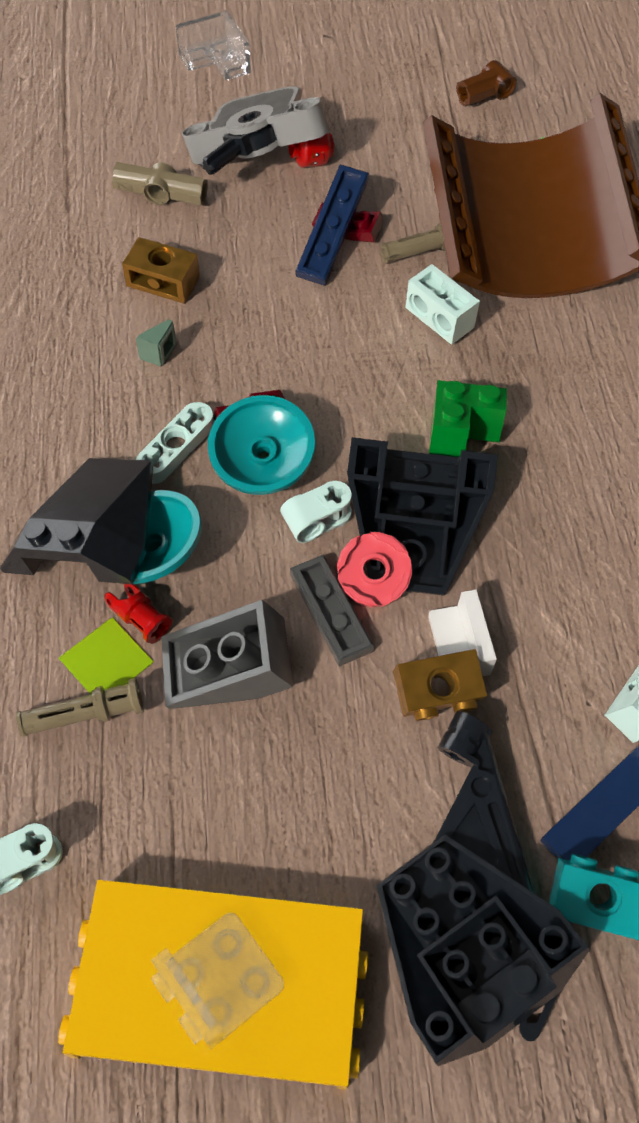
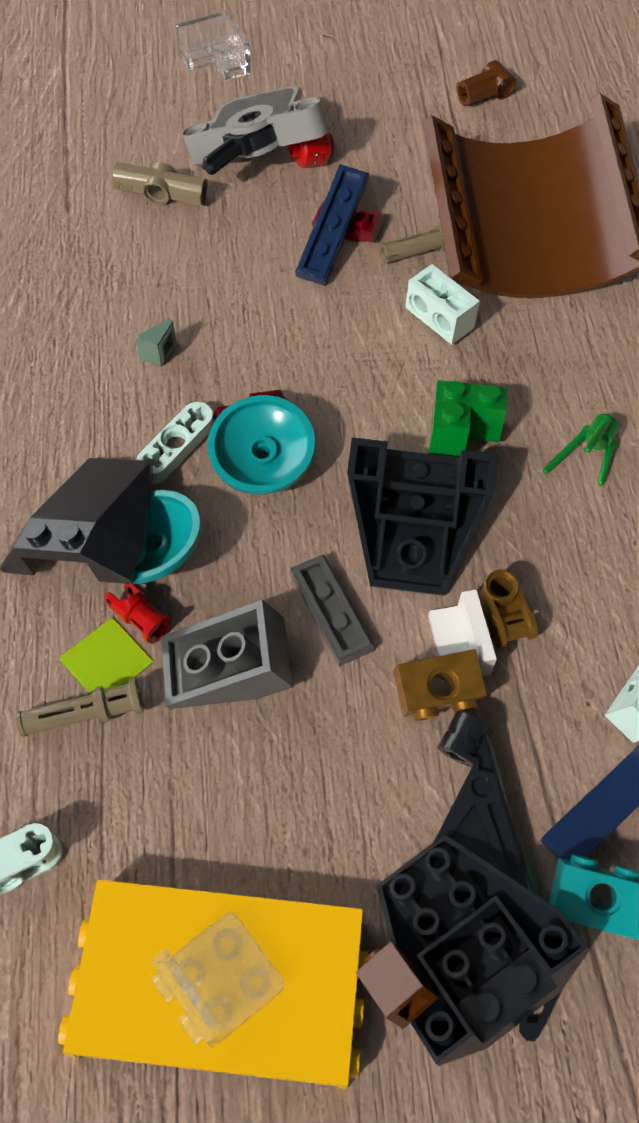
pearl gold brick [122,237,200,304] -> none
light aqua piece [280,481,352,543] -> none
coral tile [337,532,412,608] -> none
none -> brick [356,941,438,1029]
none -> pearl gold piece [479,570,538,648]
none -> green plant [543,414,620,486]

